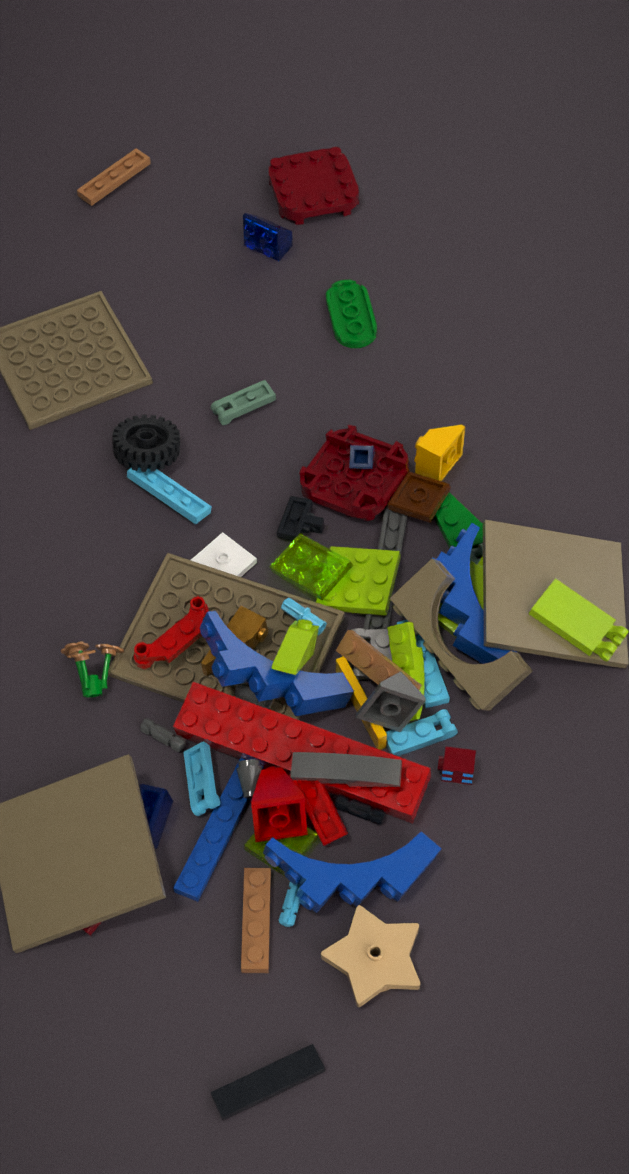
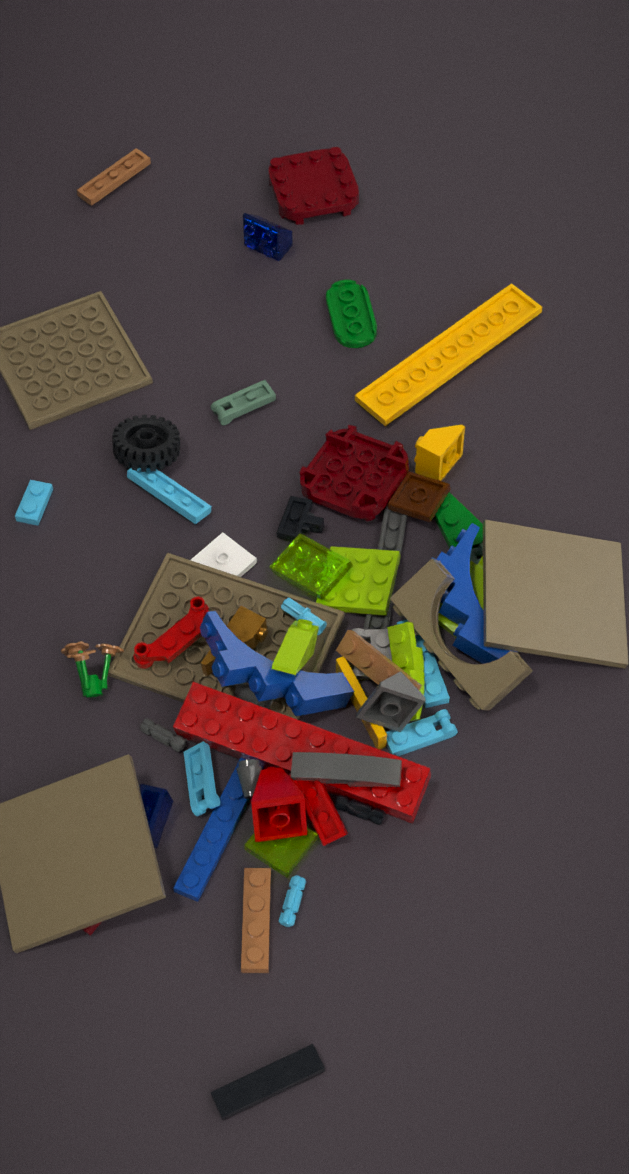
blue arch [263,832,442,913] -> none
tan plate [321,905,420,1007] -> none
dark blue slope [349,445,375,469] -> none
dark red brick [437,746,476,785] -> none
lime tile [529,578,629,662] -> none
none -> medium azure plate [15,480,53,526]
none -> yellow plate [355,283,542,426]

